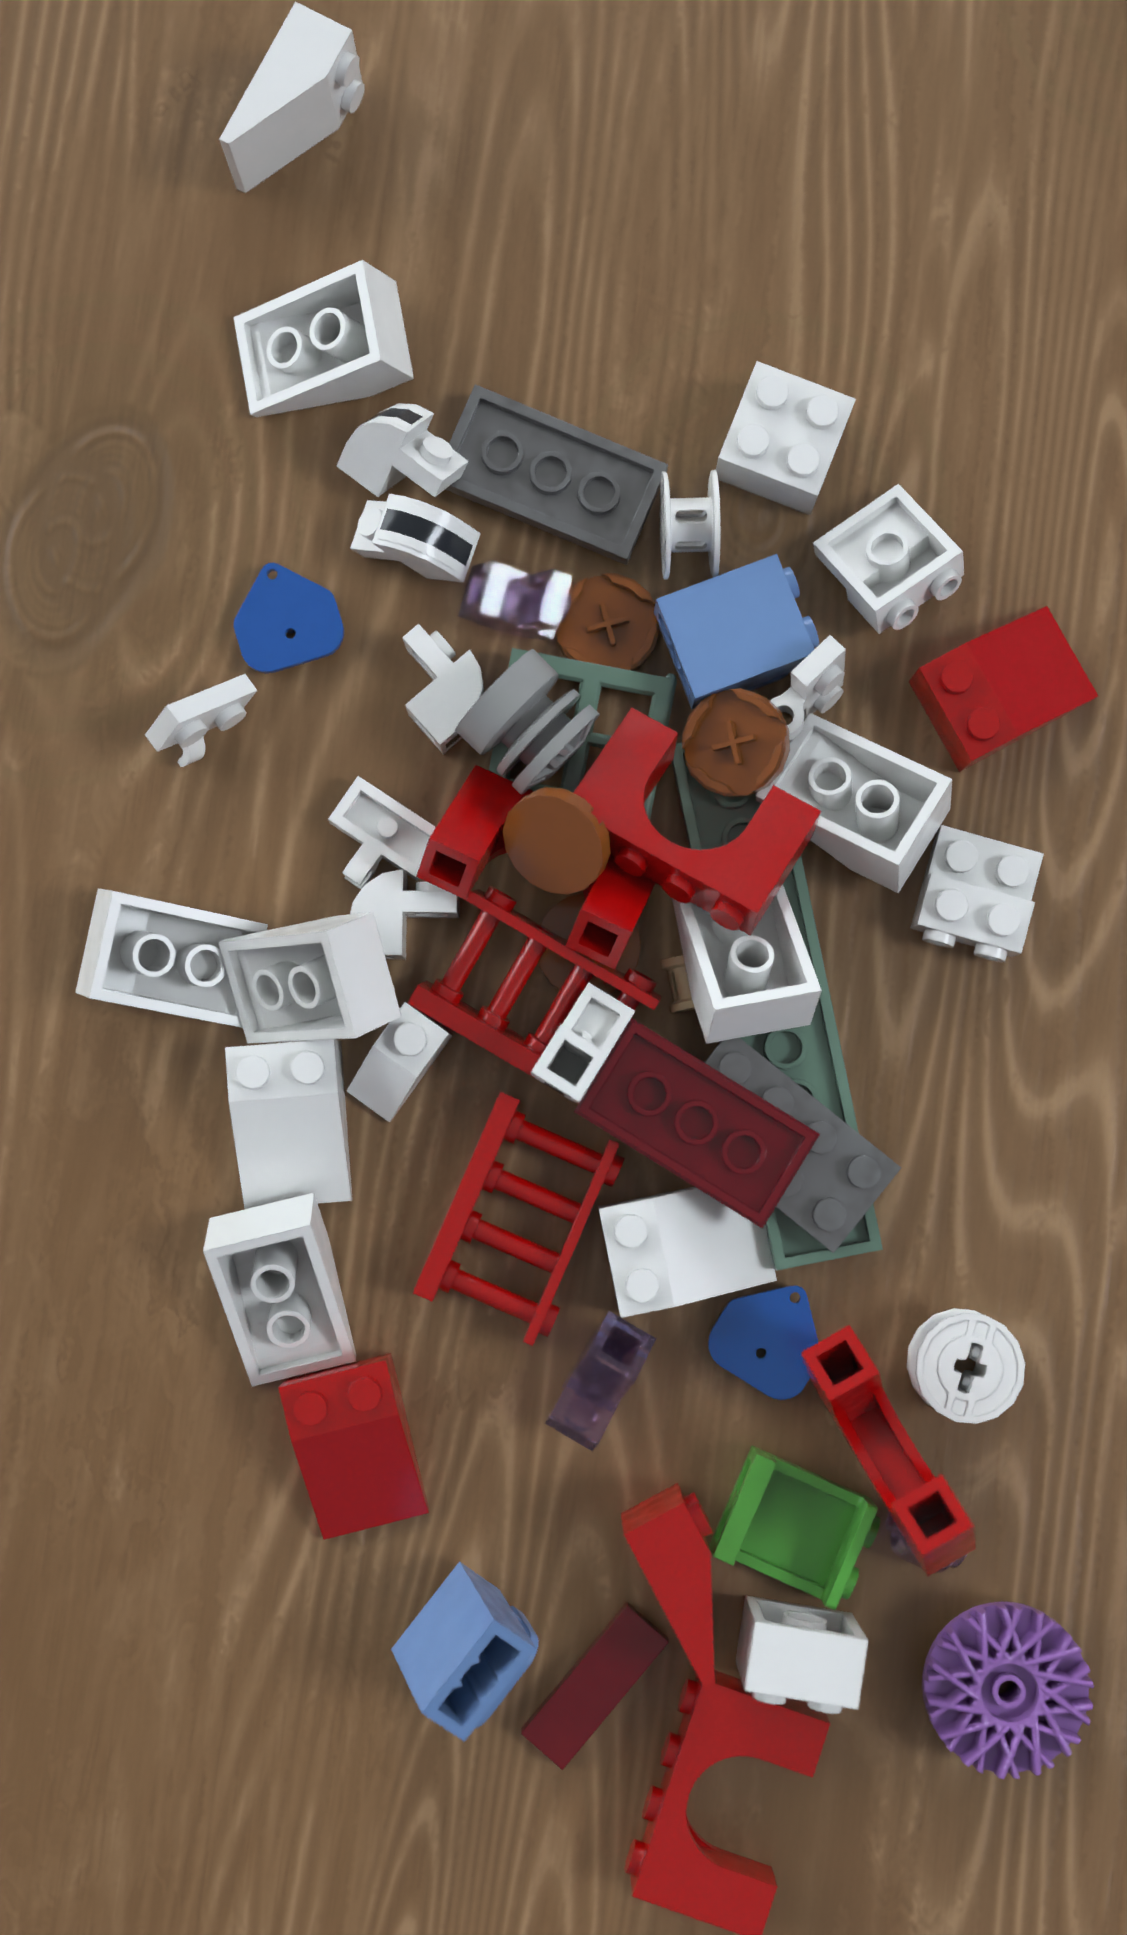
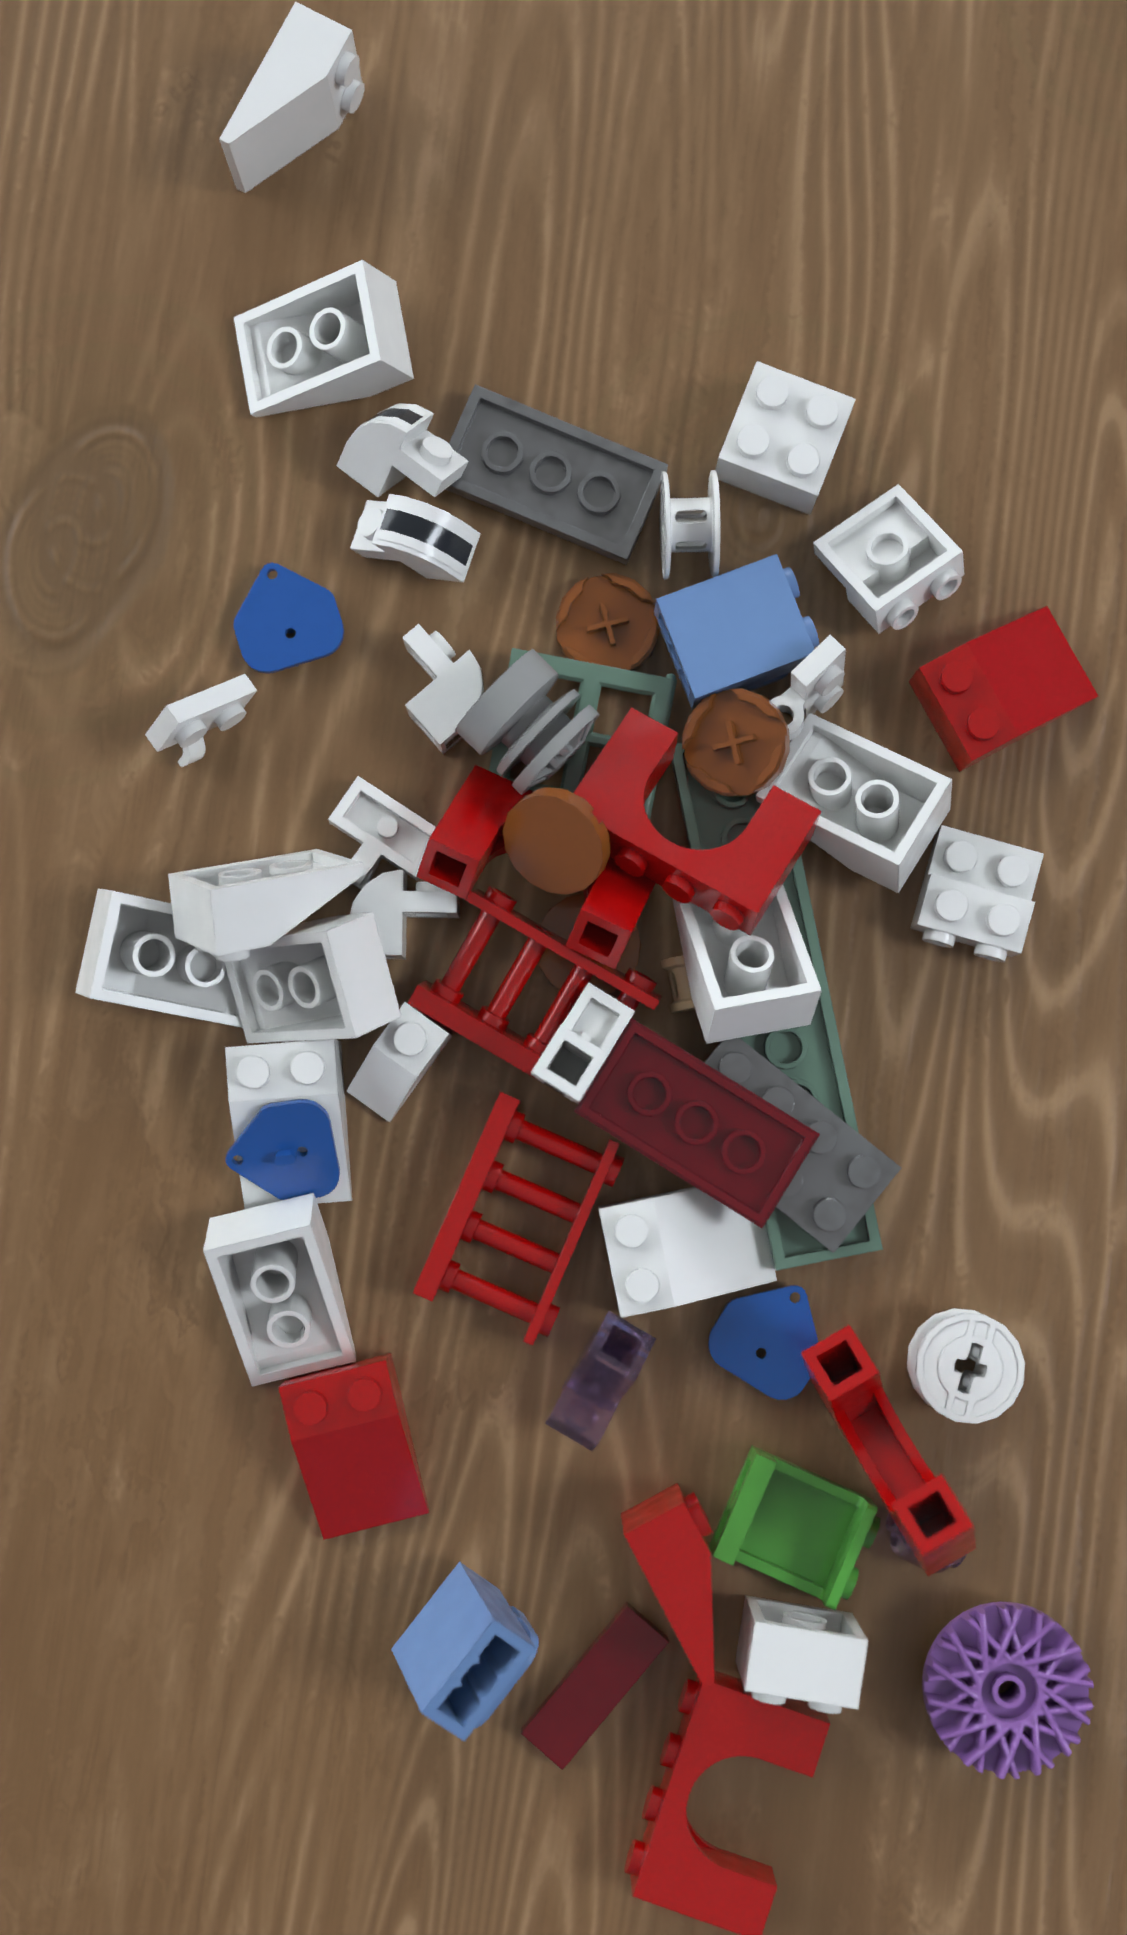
clear purple brick [458,560,572,640] -> none
none -> white slope [168,849,365,962]
none -> blue piece [226,1099,340,1200]

